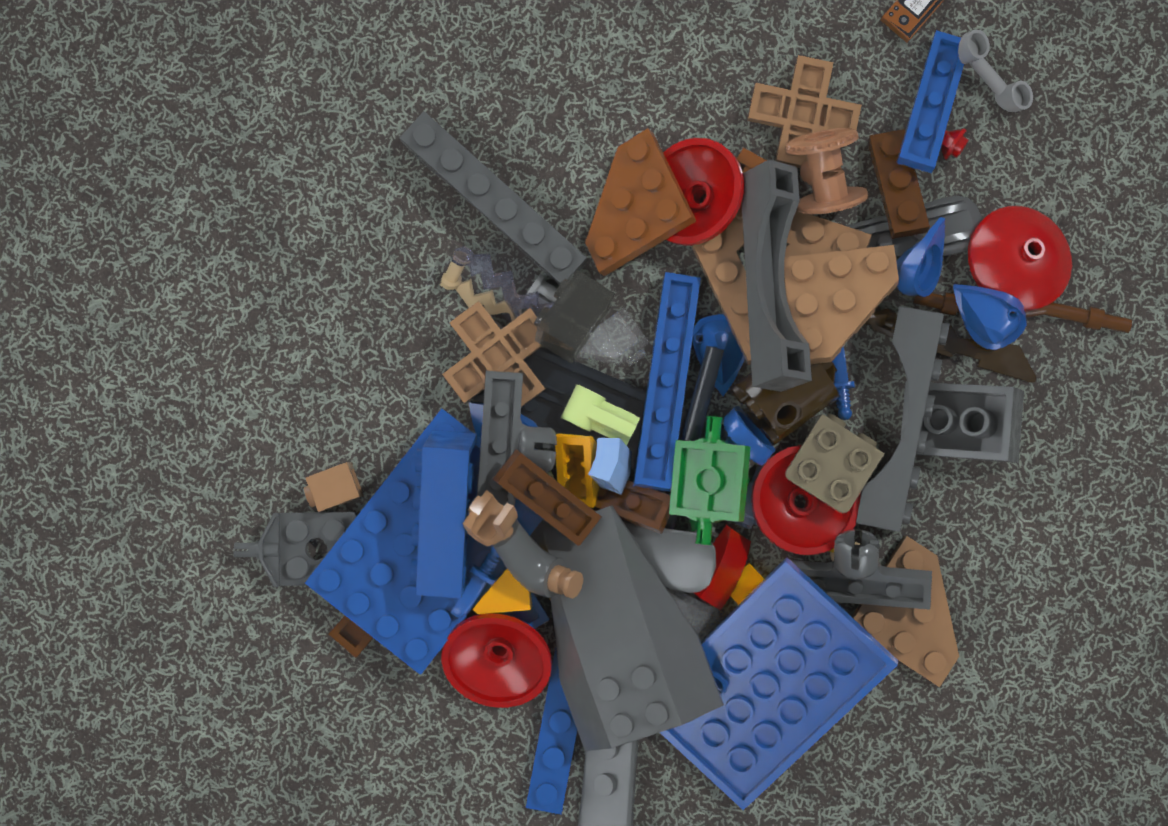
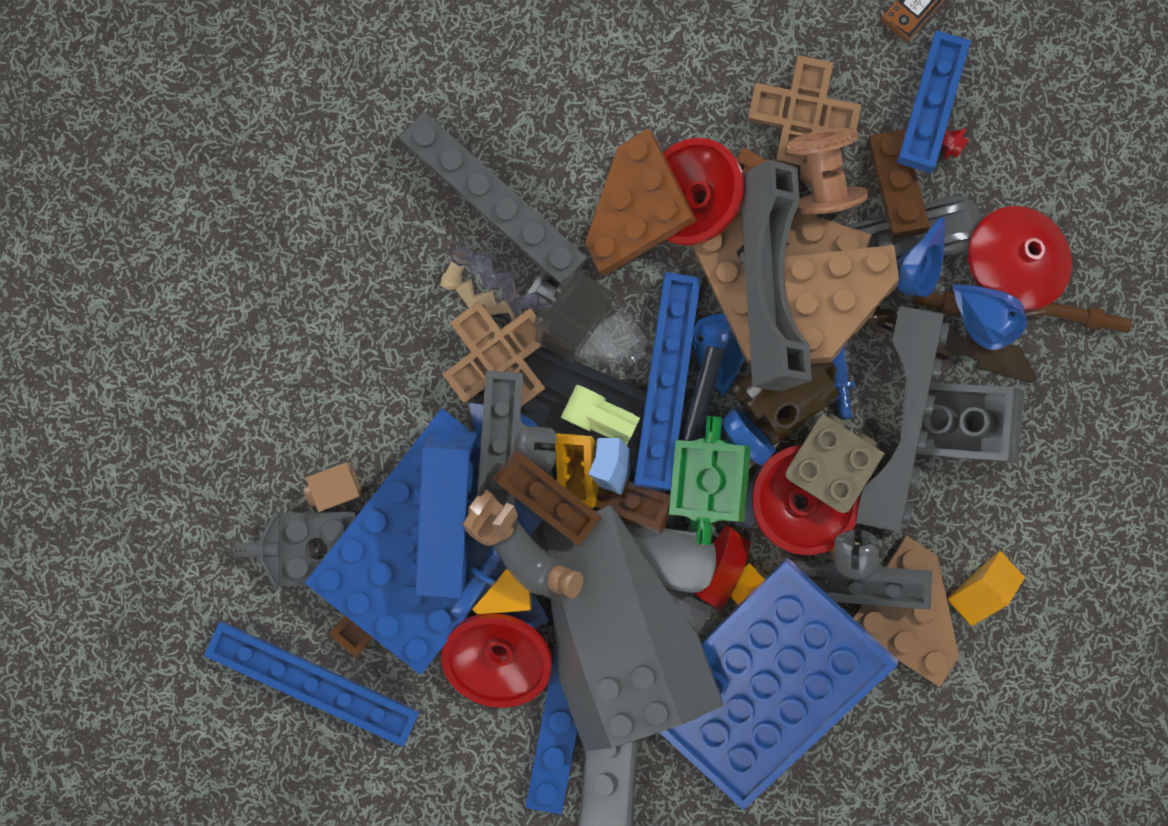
light grey bar [958,30,1033,112] -> none
none -> blue plate [204,621,420,747]
none -> light orange slope [947,551,1025,626]

